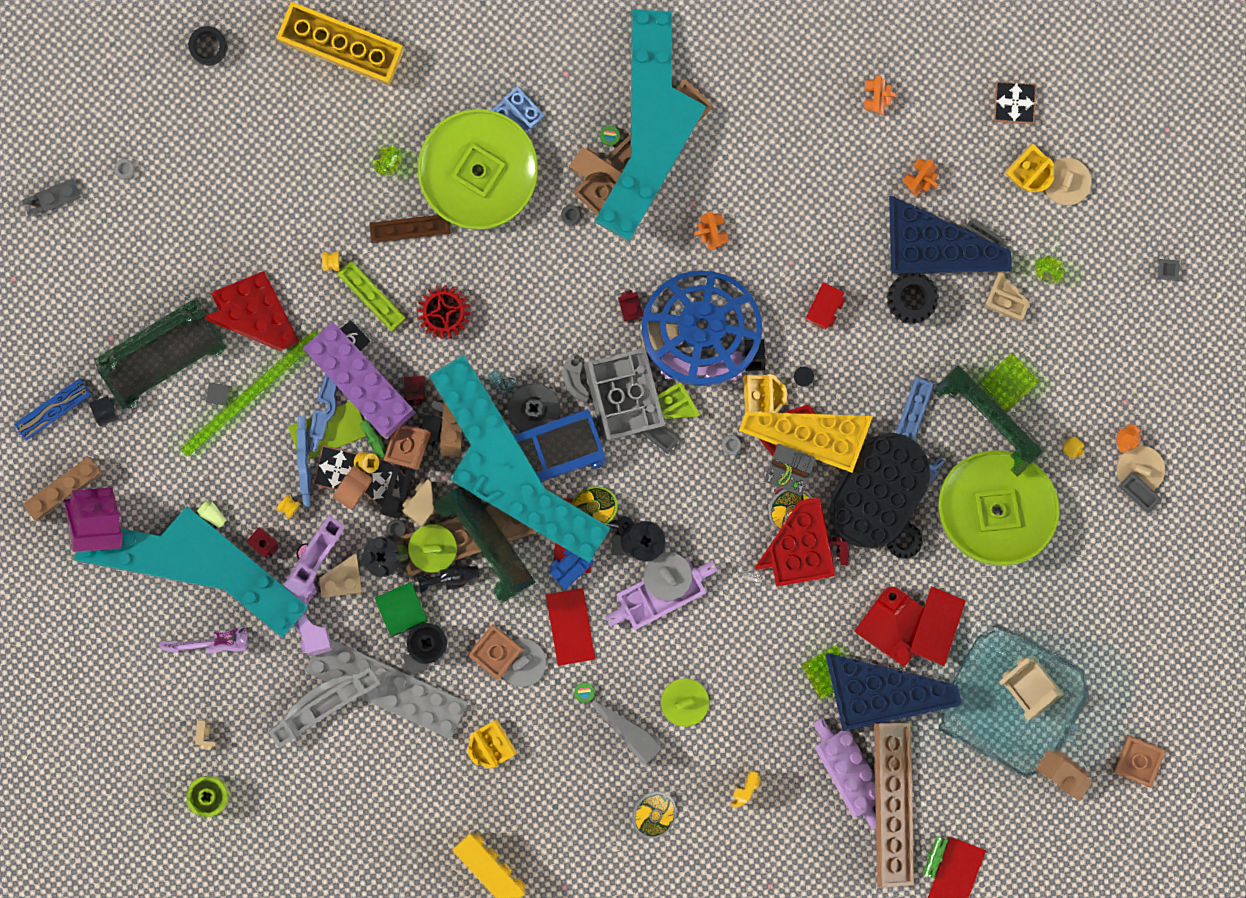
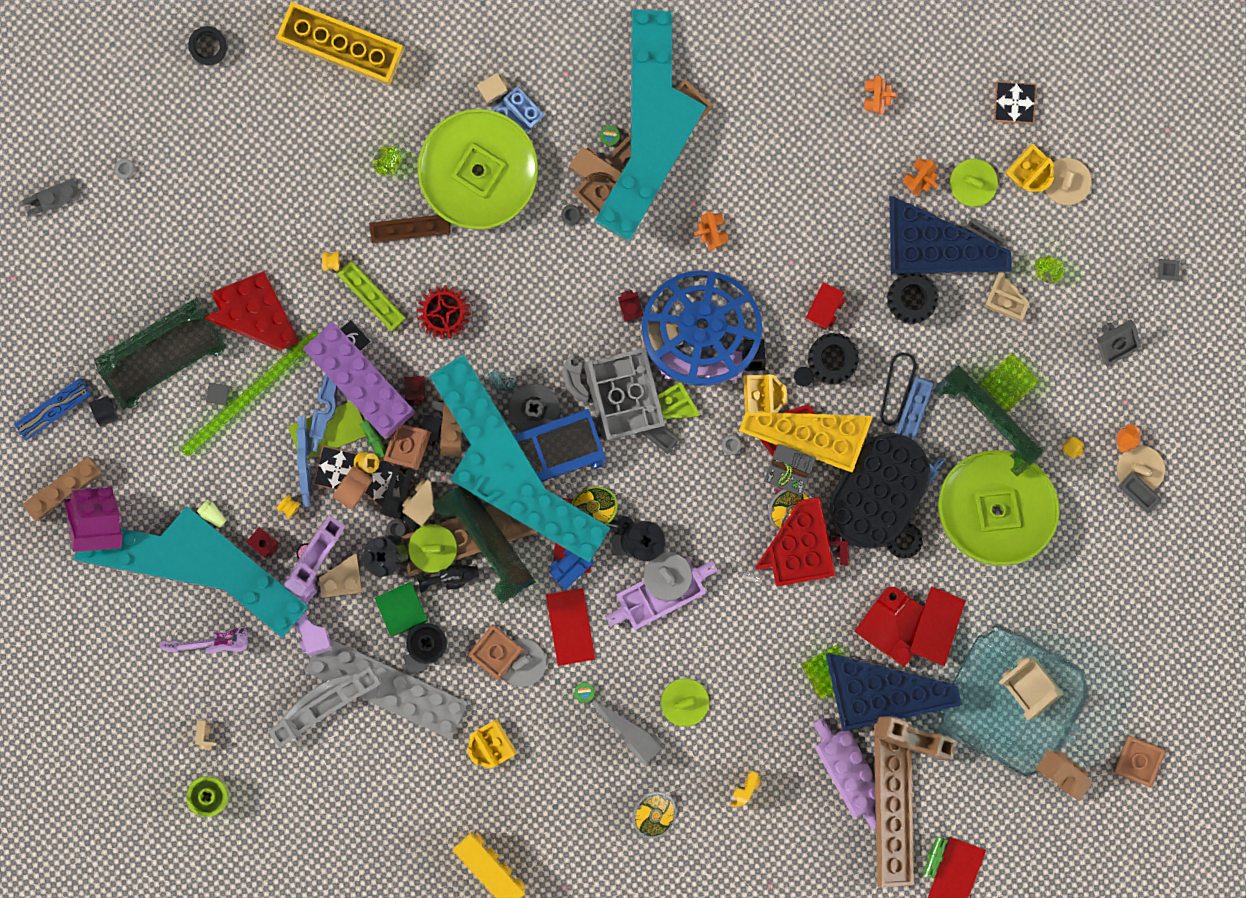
none -> black tile [400,513,419,530]
none -> tan brick [476,73,509,105]
none -> black tyre [807,333,859,385]
none -> medium nougat arch [874,717,958,760]
none -> black piece [880,352,916,426]
none -> lime shield [950,159,998,207]
none -> dark grey tile [1096,319,1141,367]

